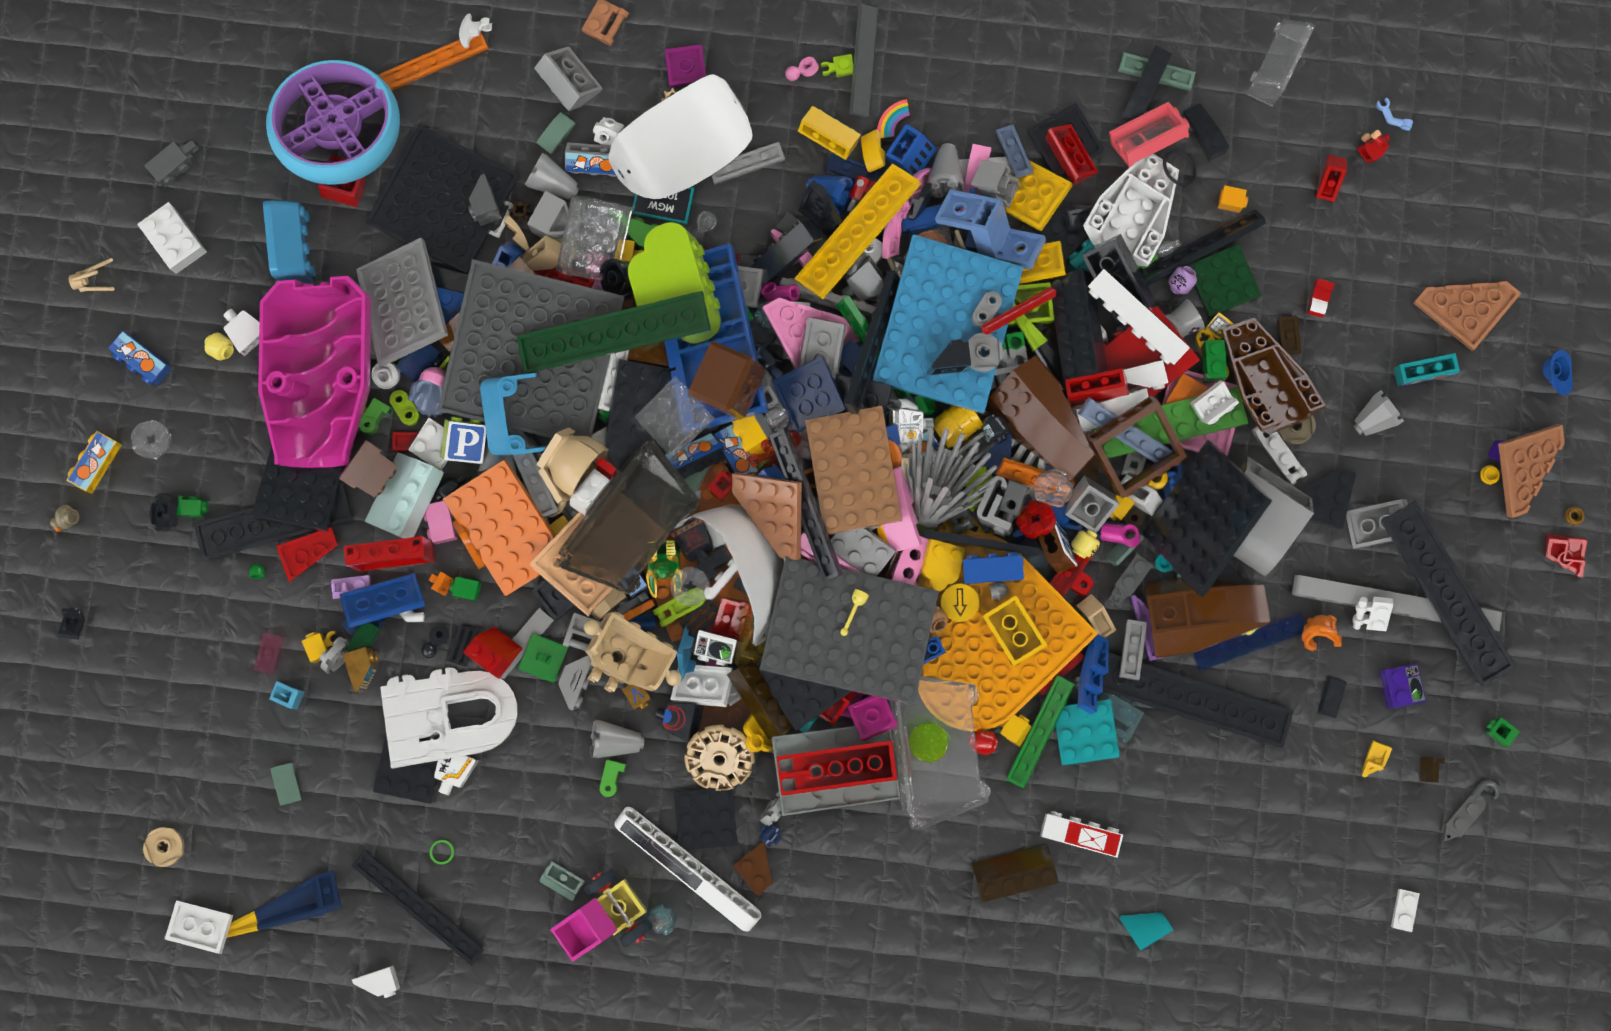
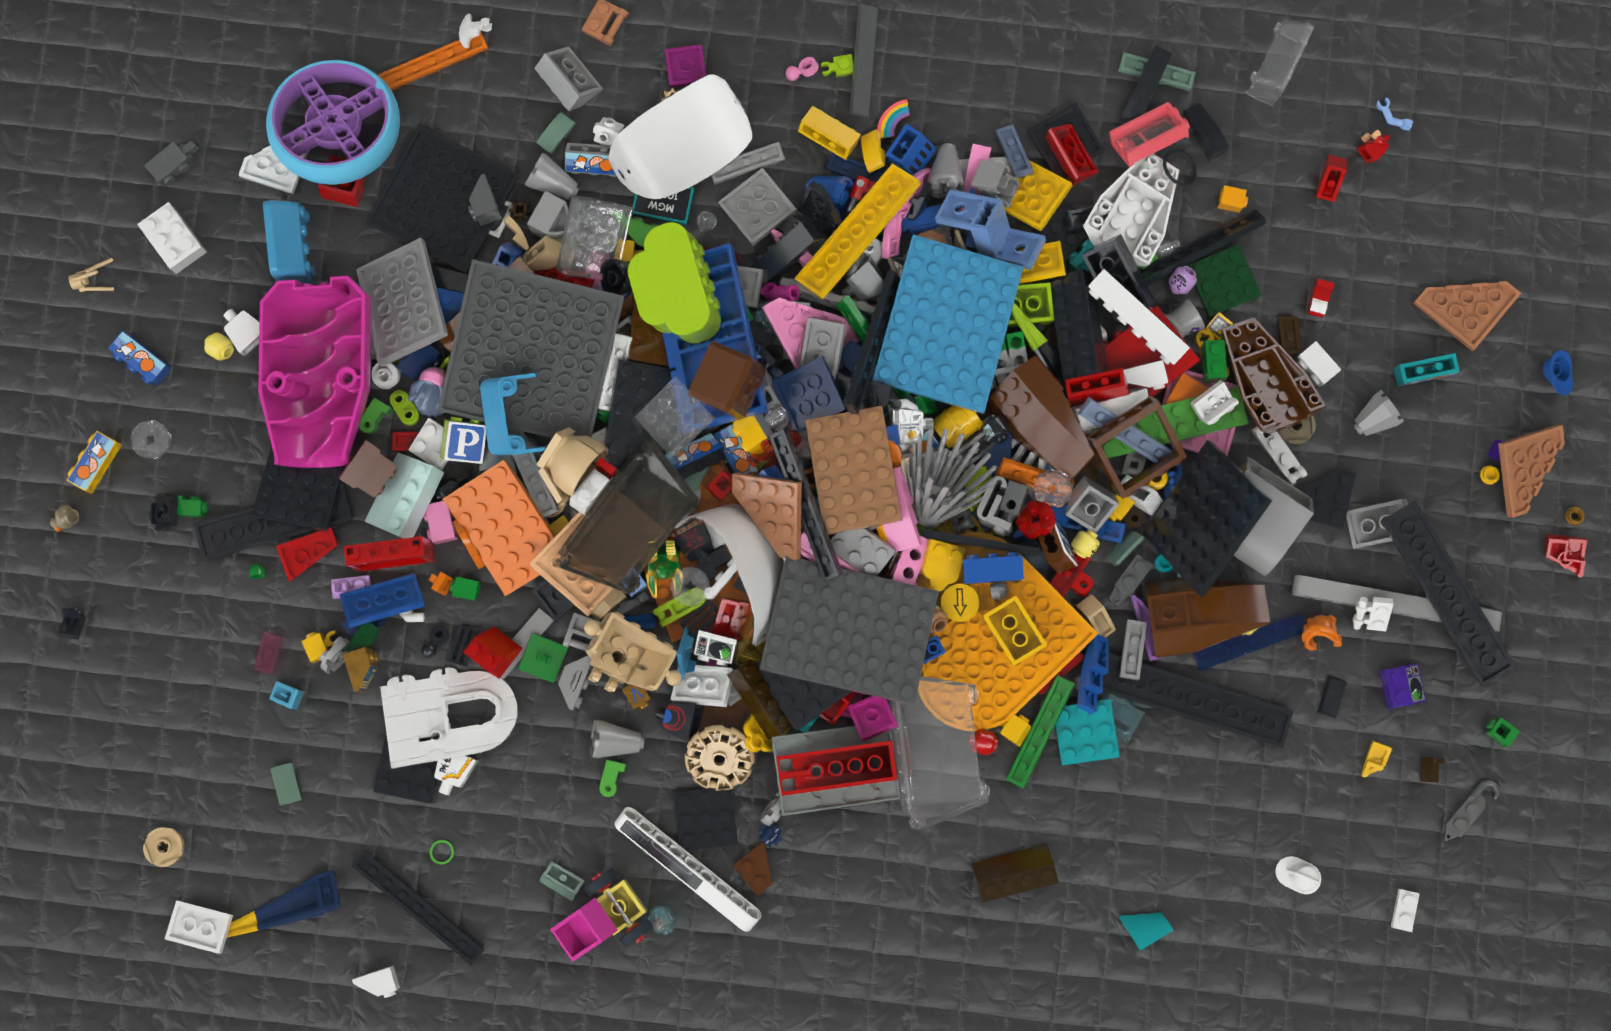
dark green plate [517,291,711,374] -> none
orange tile [623,598,657,621] -> none
light yellow hinge [840,589,869,636] -> none
clear neon green tile [909,722,949,762] -> none
black slope [926,339,971,376] -> none
light grey plate [967,333,1003,372] -> none
light grey plate [971,291,1002,328] -> none
red axle [981,287,1056,335] -> none
white brick [1040,811,1123,858] -> none
dark pink piece [1100,523,1141,548] -> none
none -> white plate [239,140,309,194]
none -> light grey plate [718,168,797,246]
none -> white piece [1275,856,1321,894]
none -> white brick [1295,341,1341,387]

